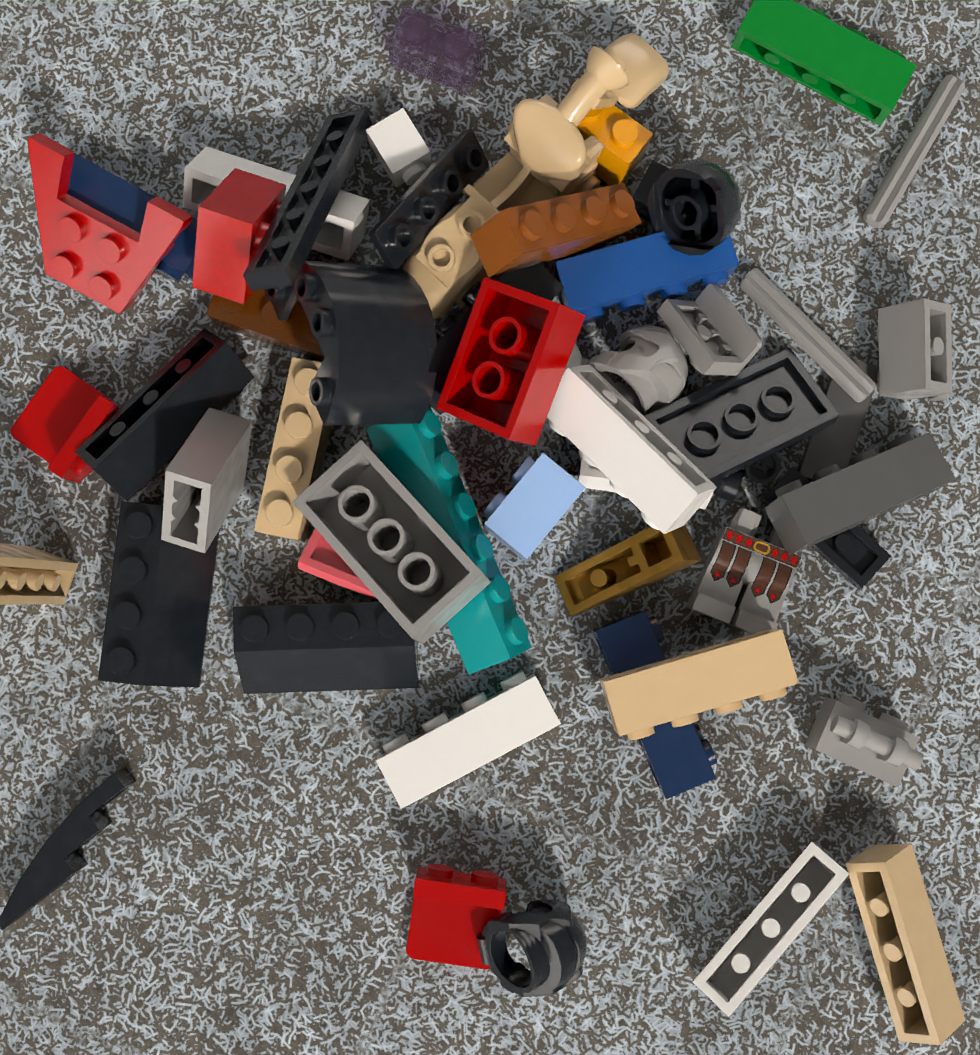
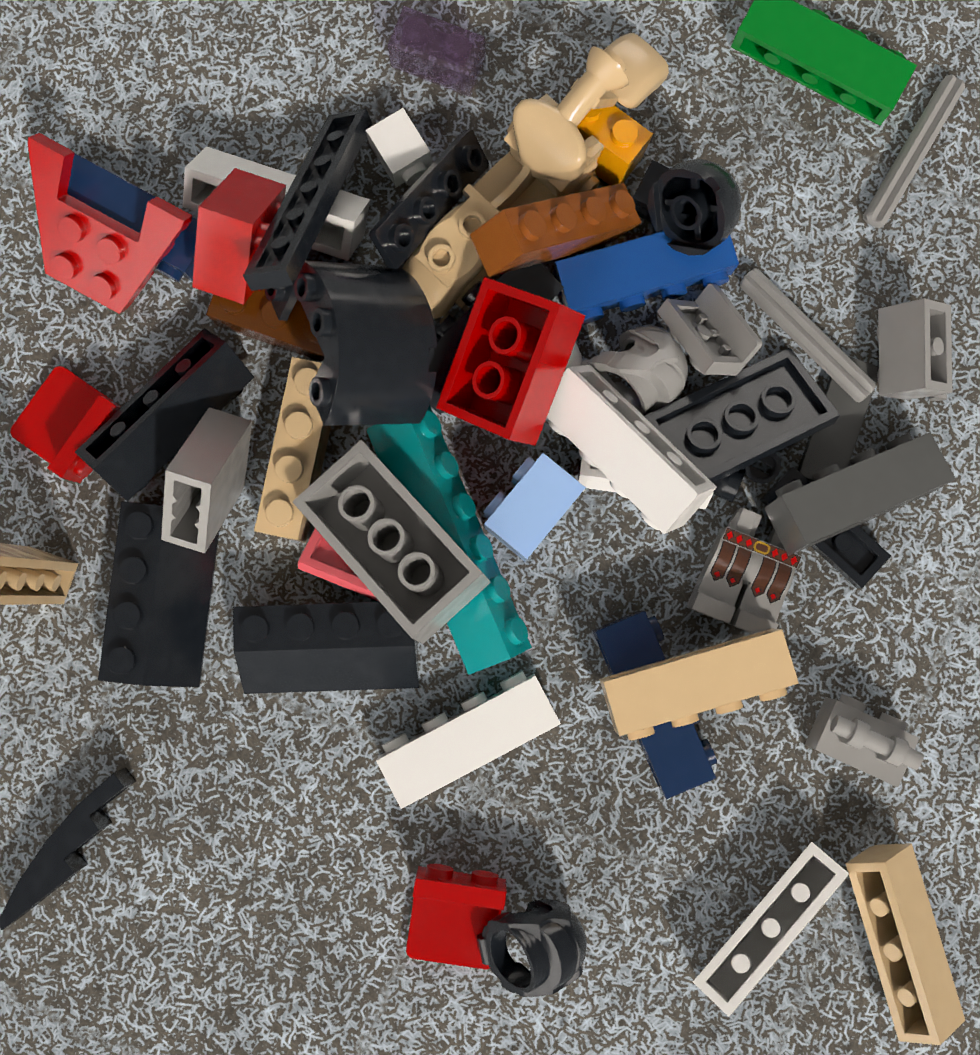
pearl gold slope [554,525,701,616] -> none

